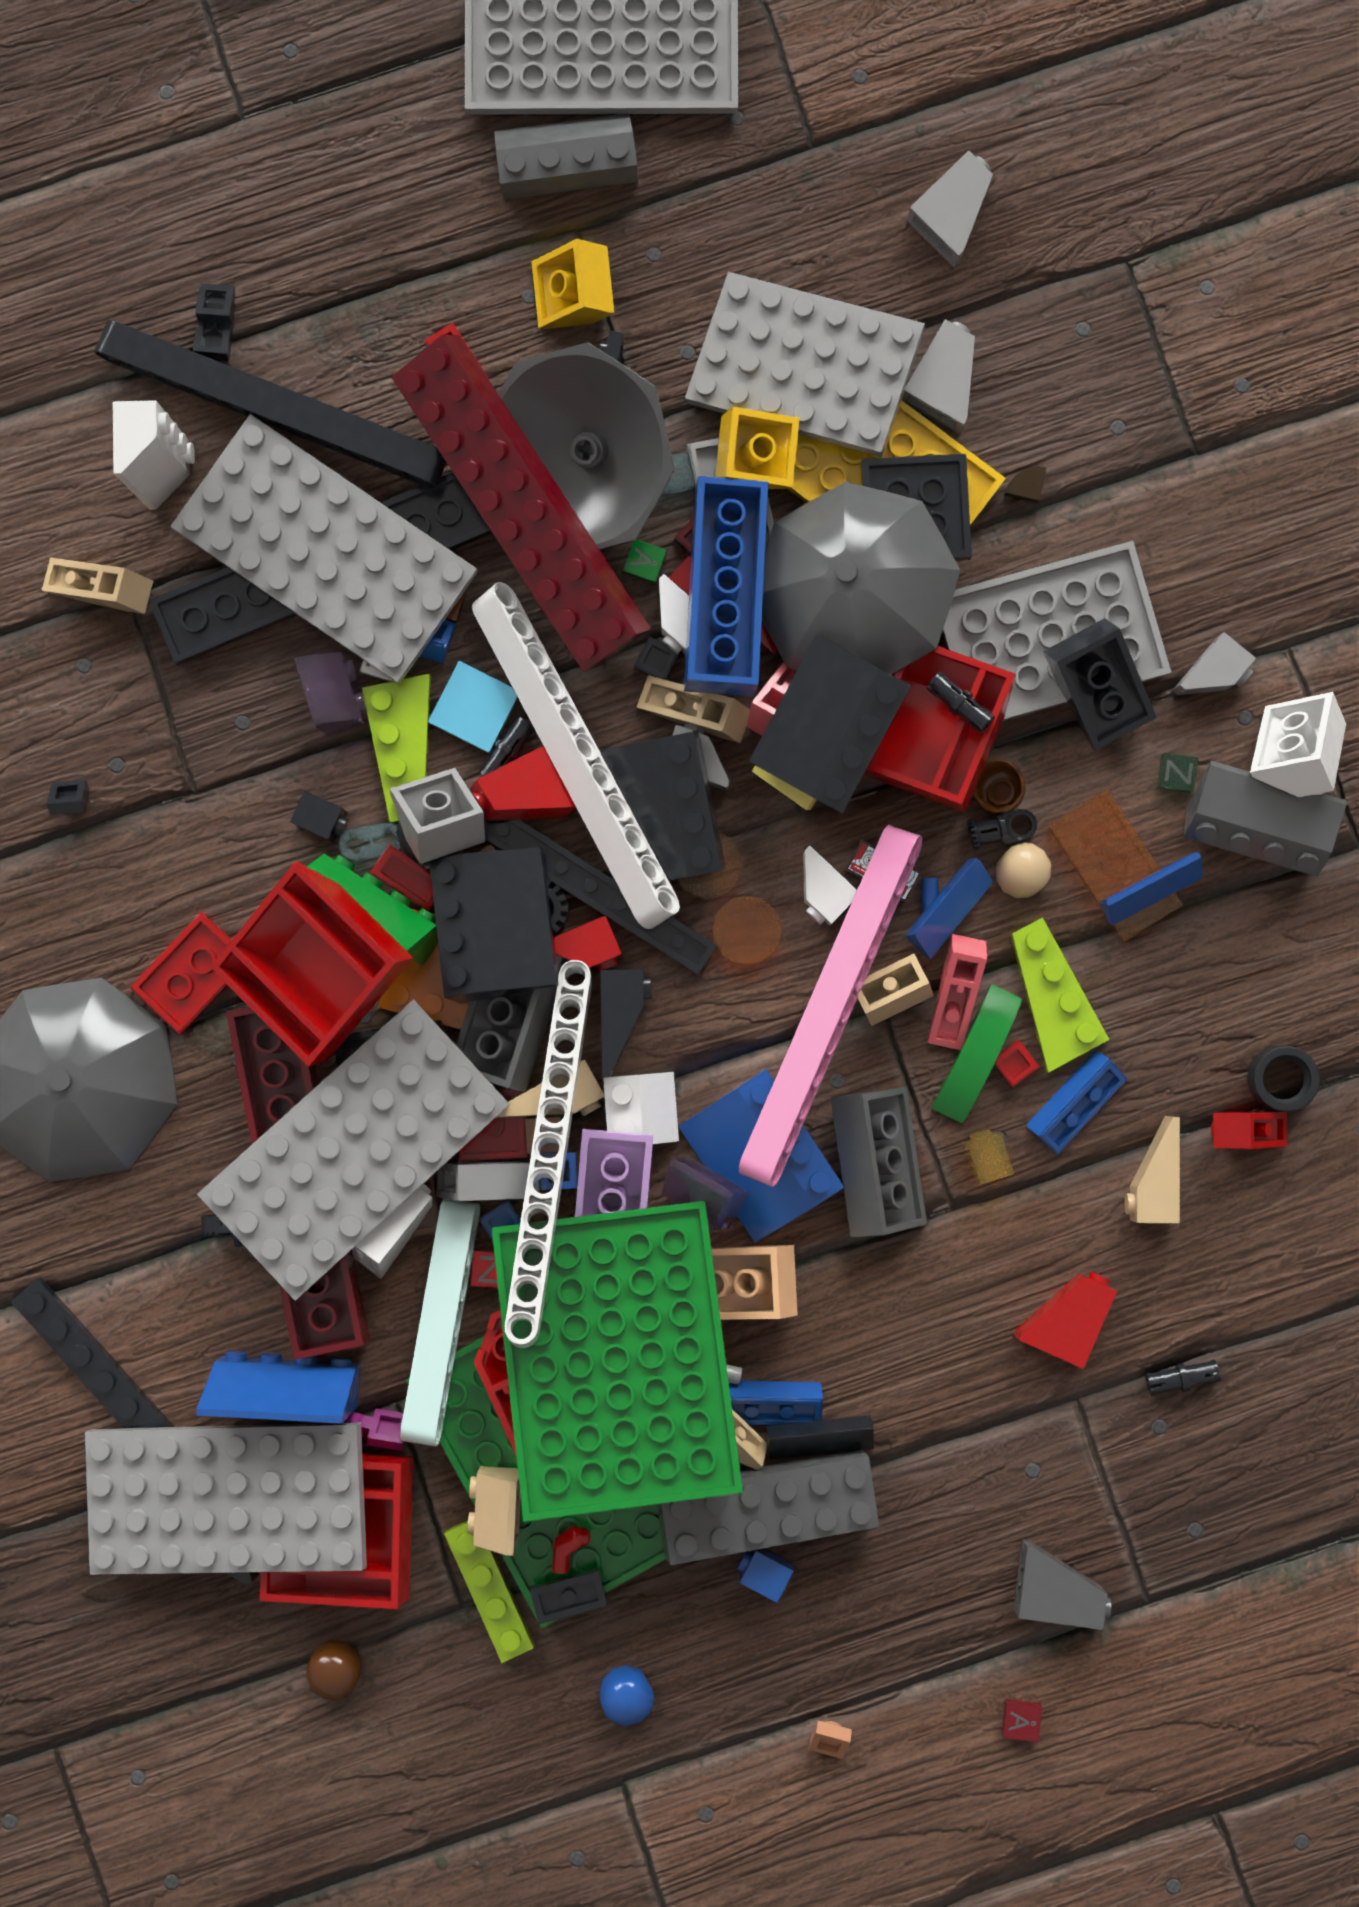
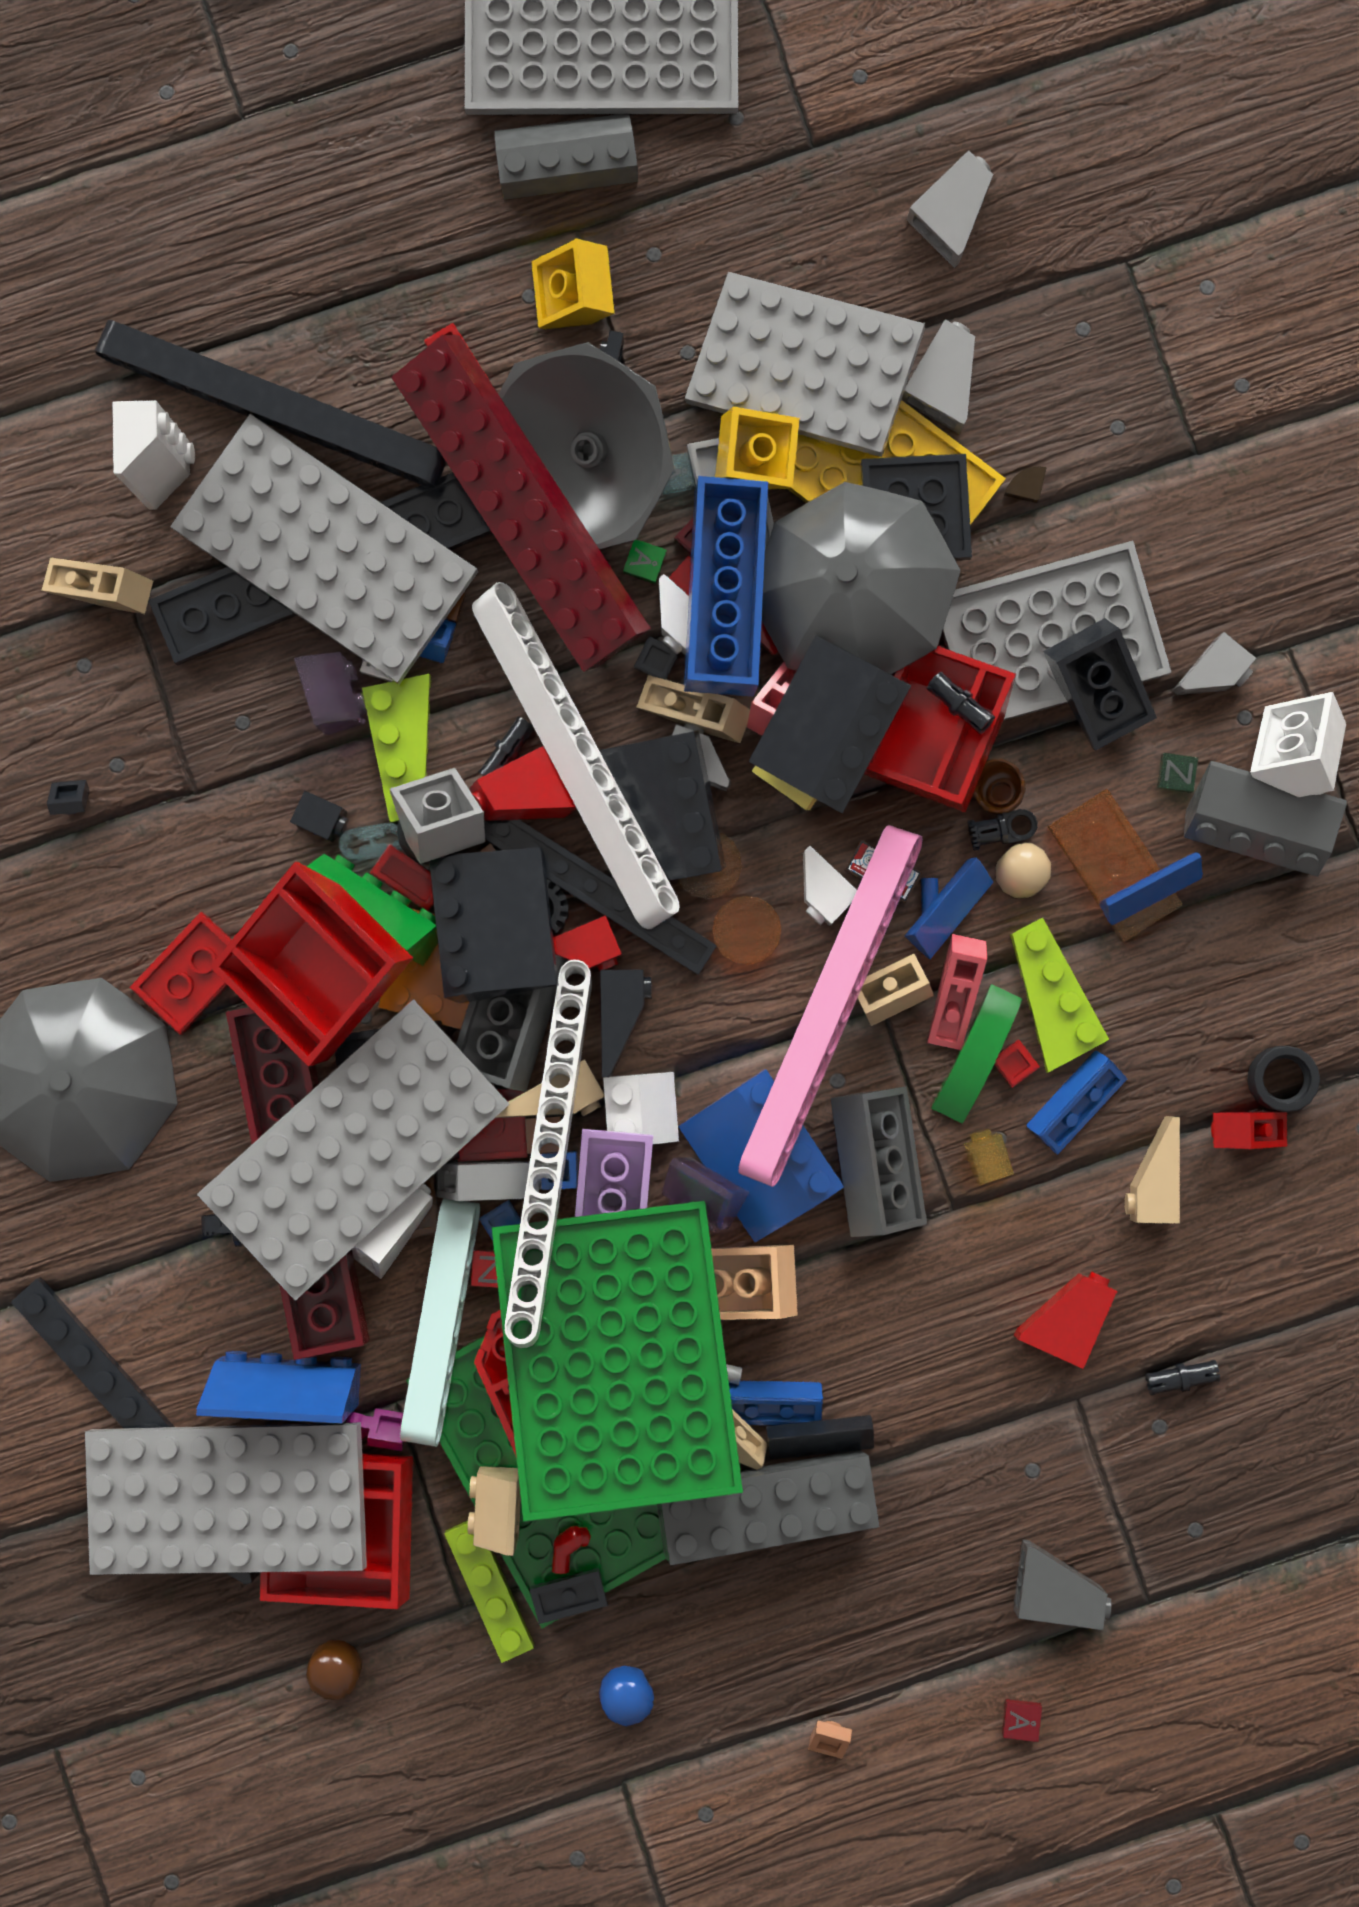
black slope [193,283,235,361] -> none
medium azure tile [428,661,519,754] -> none
blue brick [736,1548,794,1603] -> none

